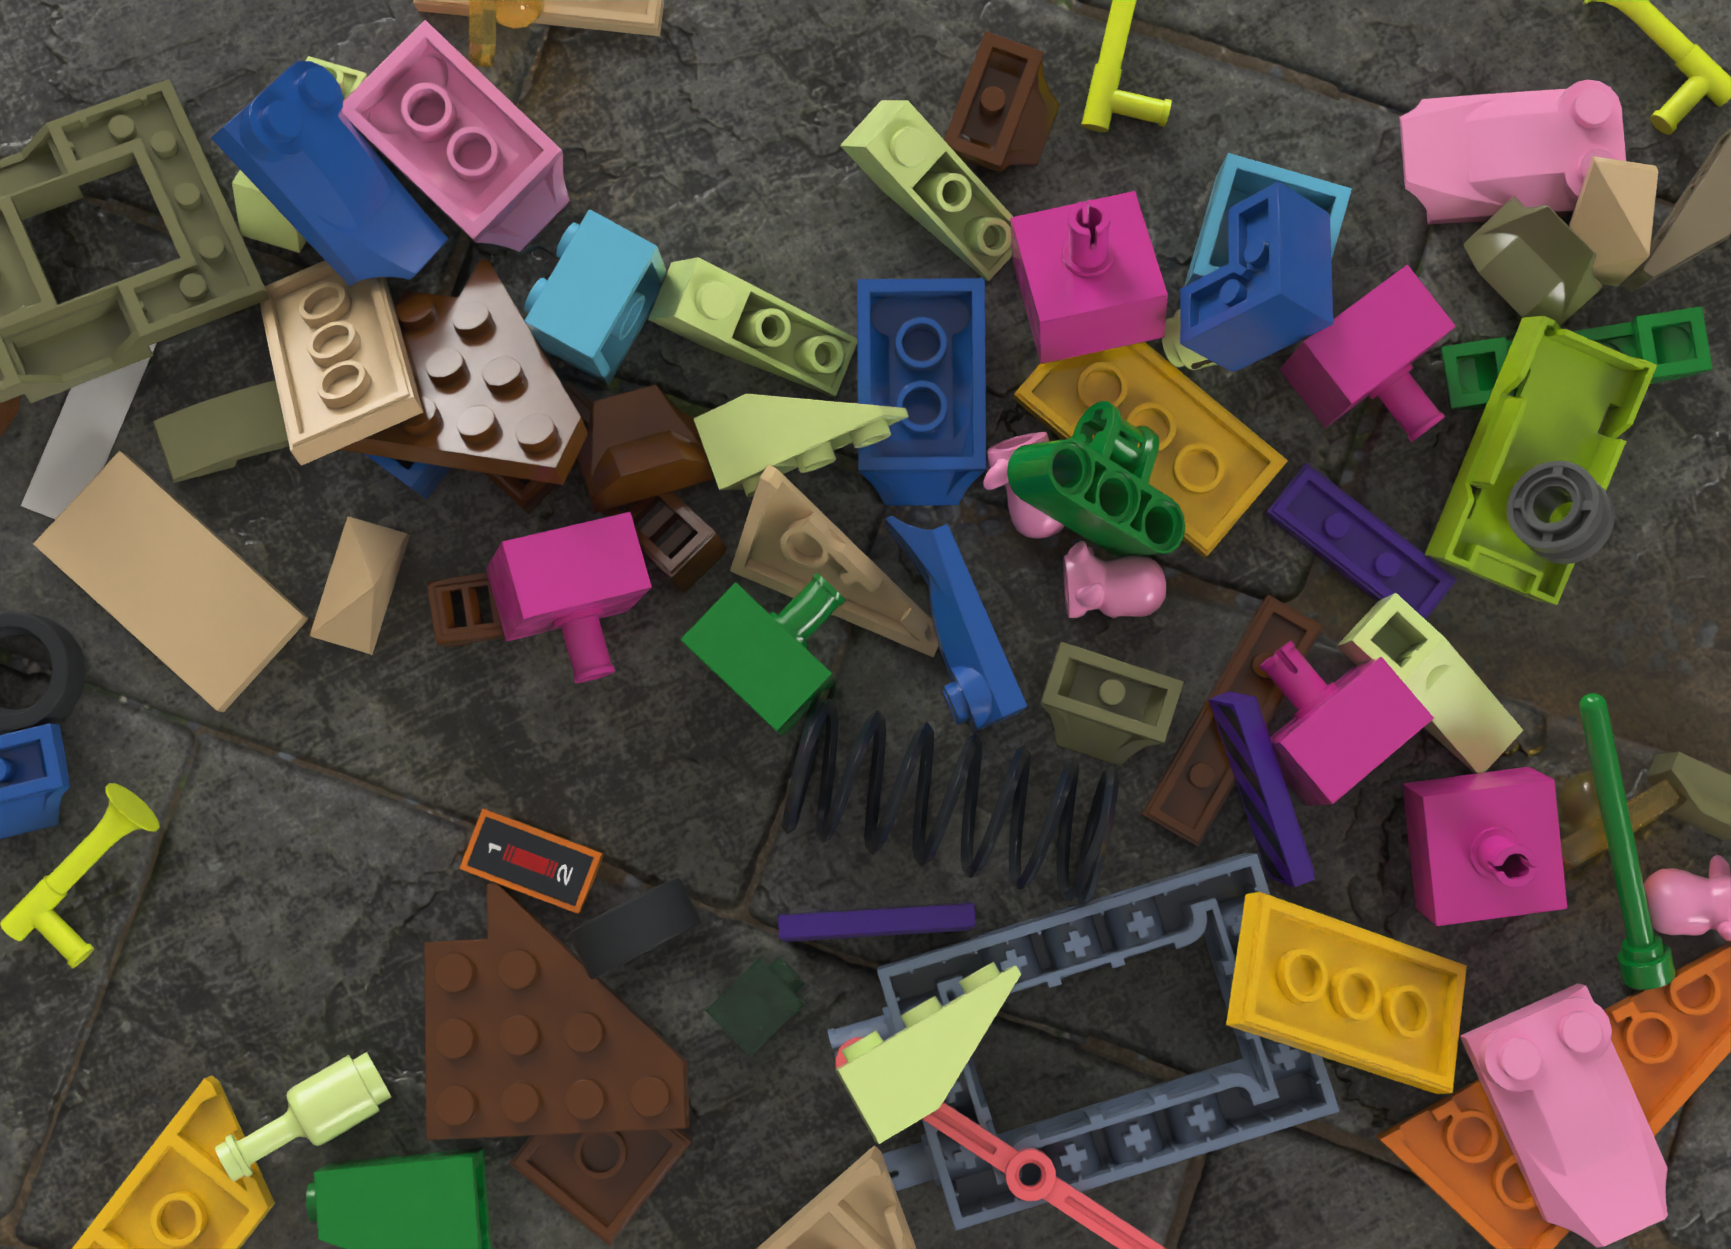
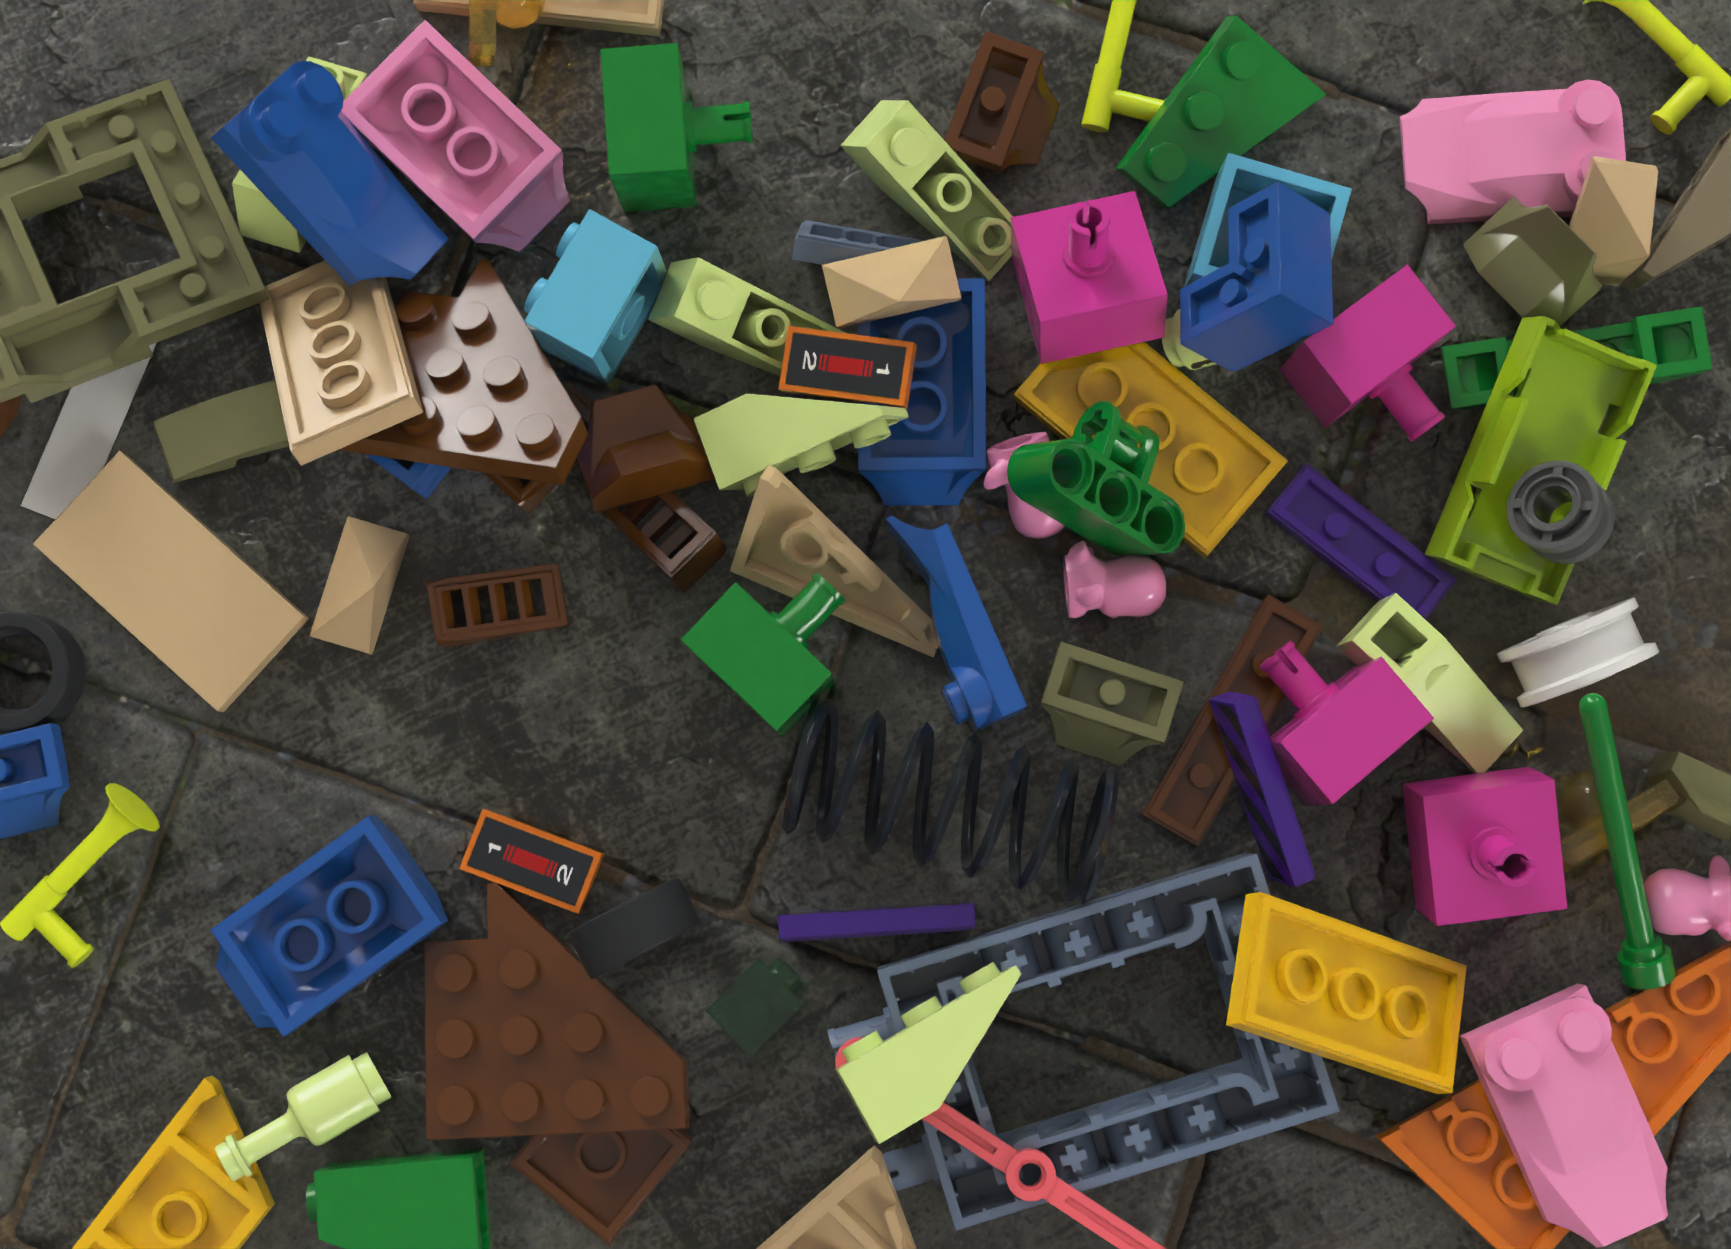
dark pink brick [486,512,652,684] -> none
none -> blue slope [211,815,448,1037]
none -> green brick [600,43,753,212]
none -> tile [778,326,917,409]
none -> sand blue plate [792,220,922,265]
none -> tan slope [822,236,961,329]
none -> green wing [1115,15,1326,207]
none -> white wheel [1497,597,1659,707]

